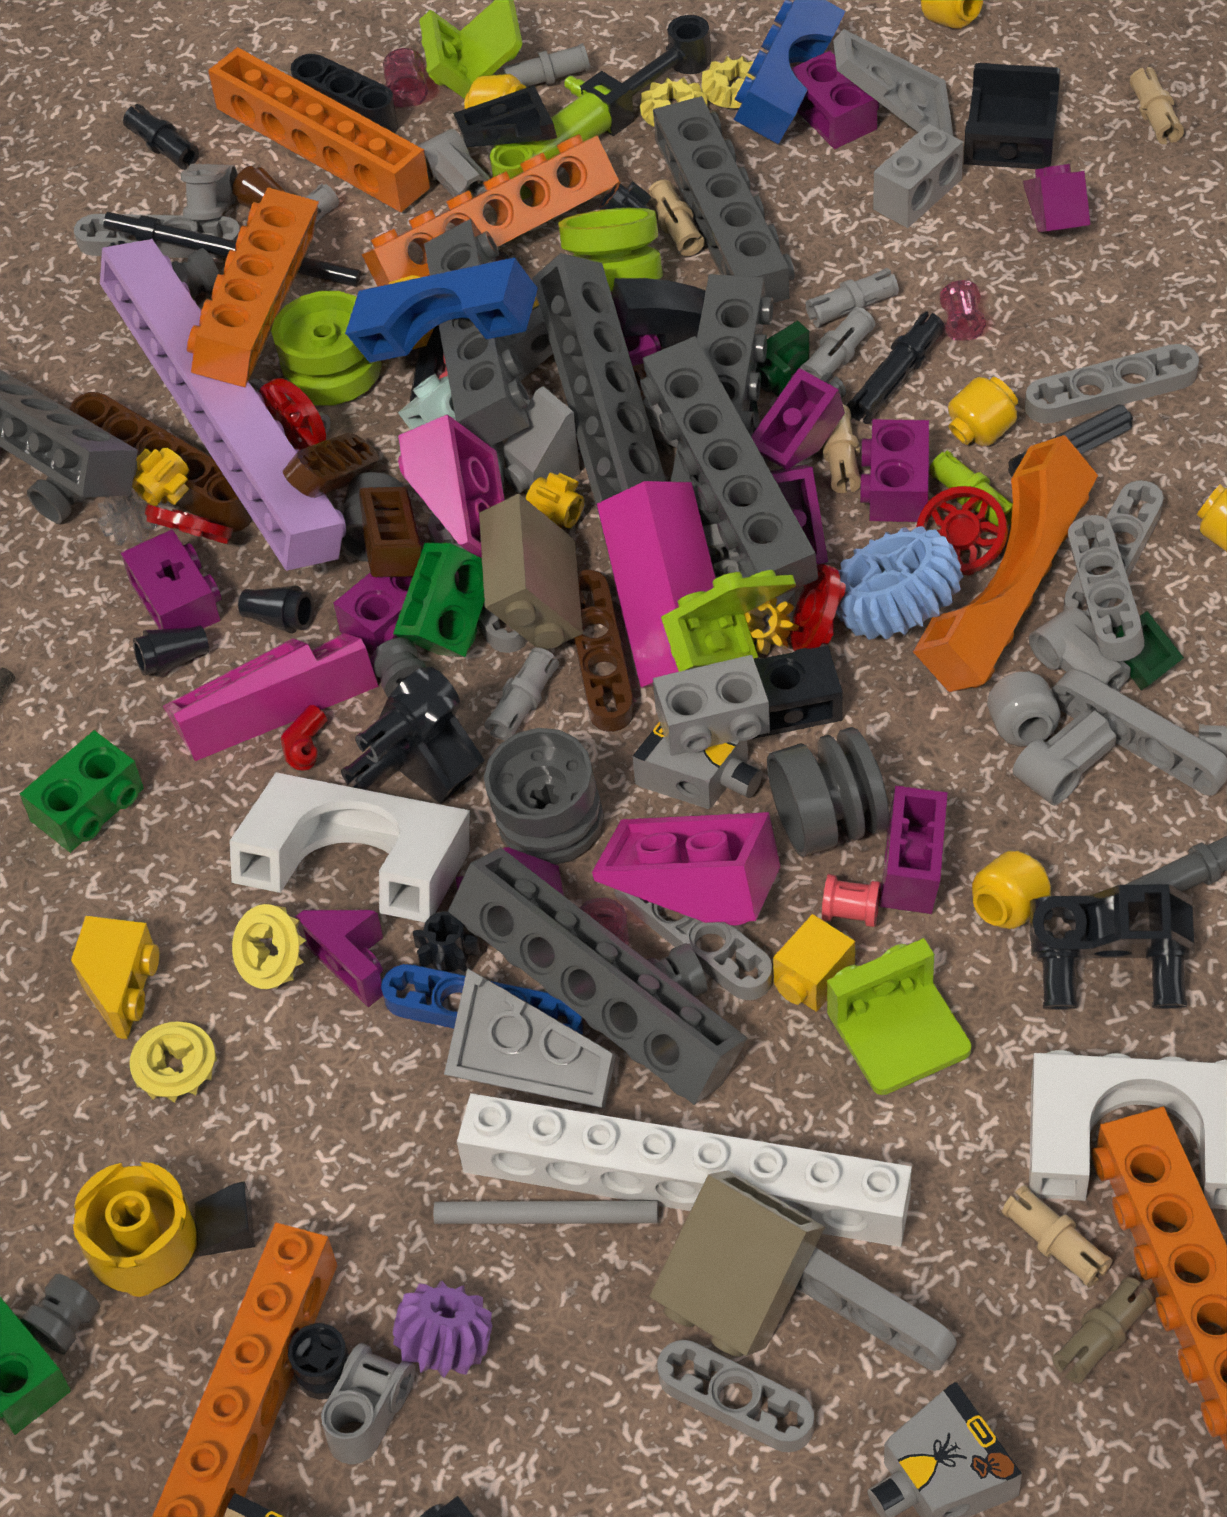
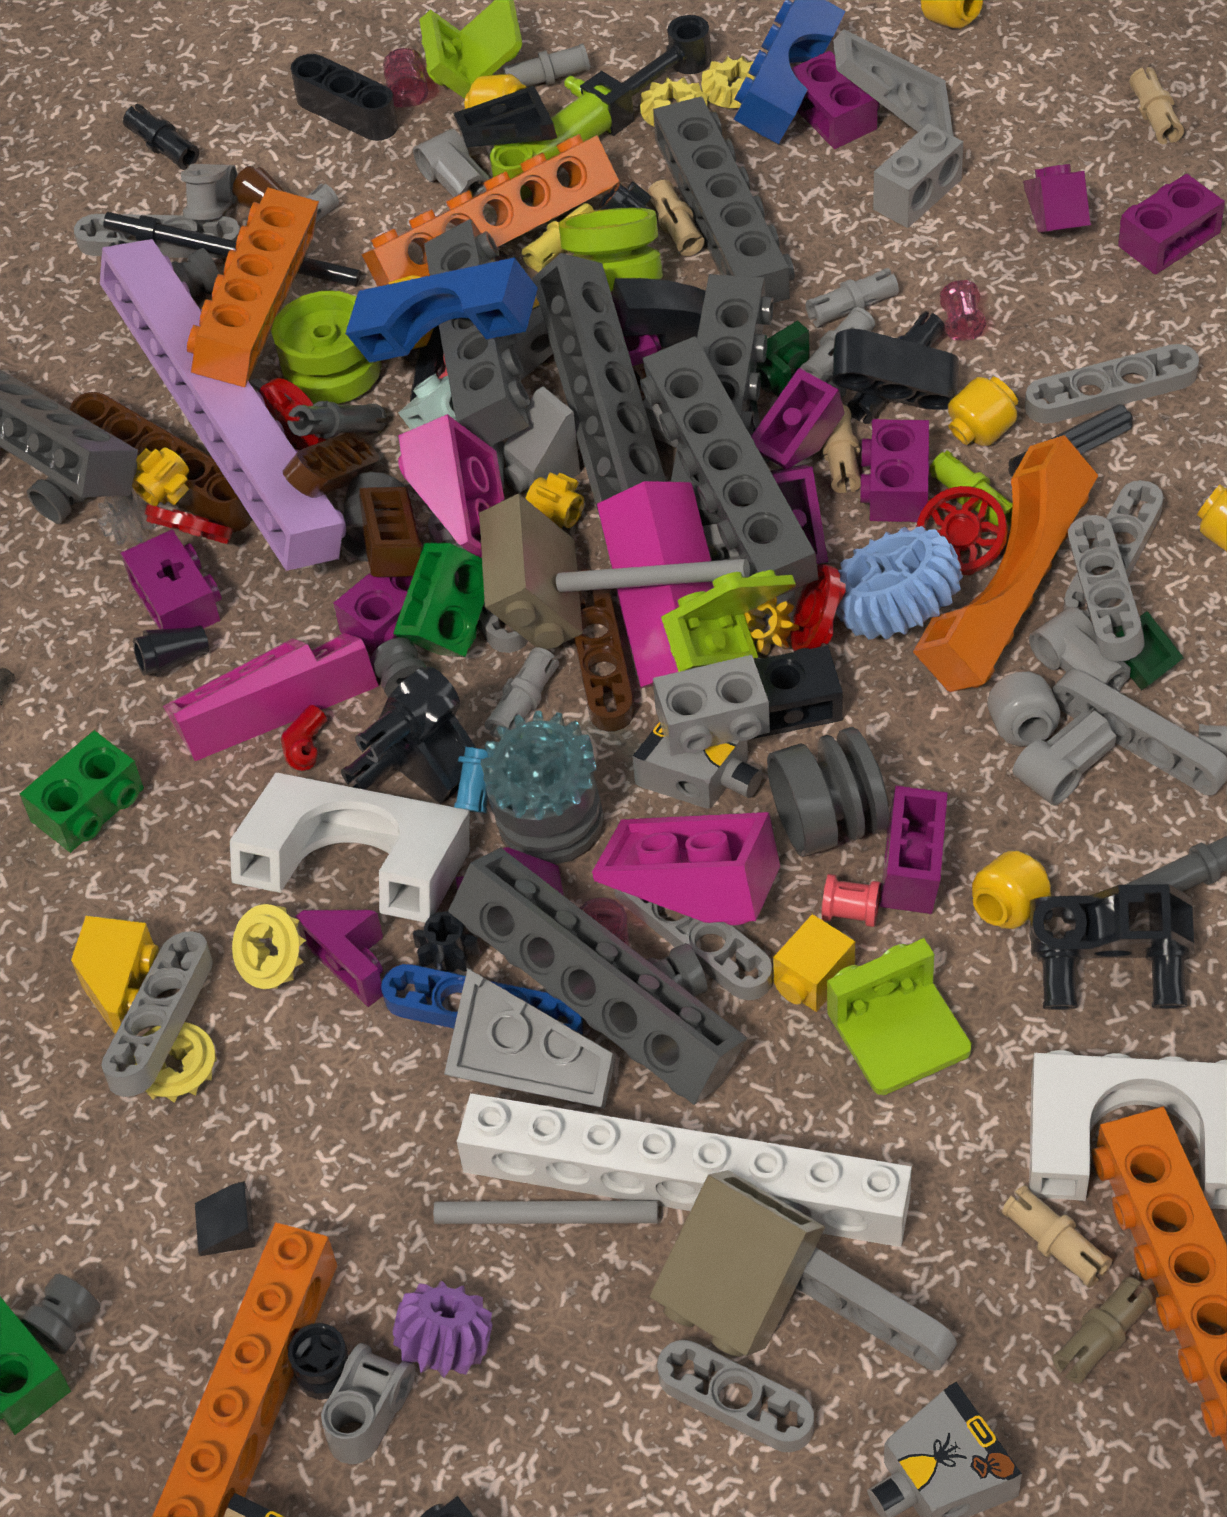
yellow brick [73,1162,198,1297] -> none
orange brick [208,47,430,212] -> none
black cone [238,585,314,633] -> none
black panel [963,63,1061,169] -> none
none -> light grey beam [101,931,213,1097]
none -> dark grey pin [288,401,386,439]
none -> dark azure pin [454,747,494,813]
none -> clear light blue gear [480,711,597,820]
none -> light yellow axle [522,203,594,272]
none -> light grey bar [556,559,750,592]
none -> black beam [832,329,959,410]
none -> magenta brick [1118,173,1225,275]

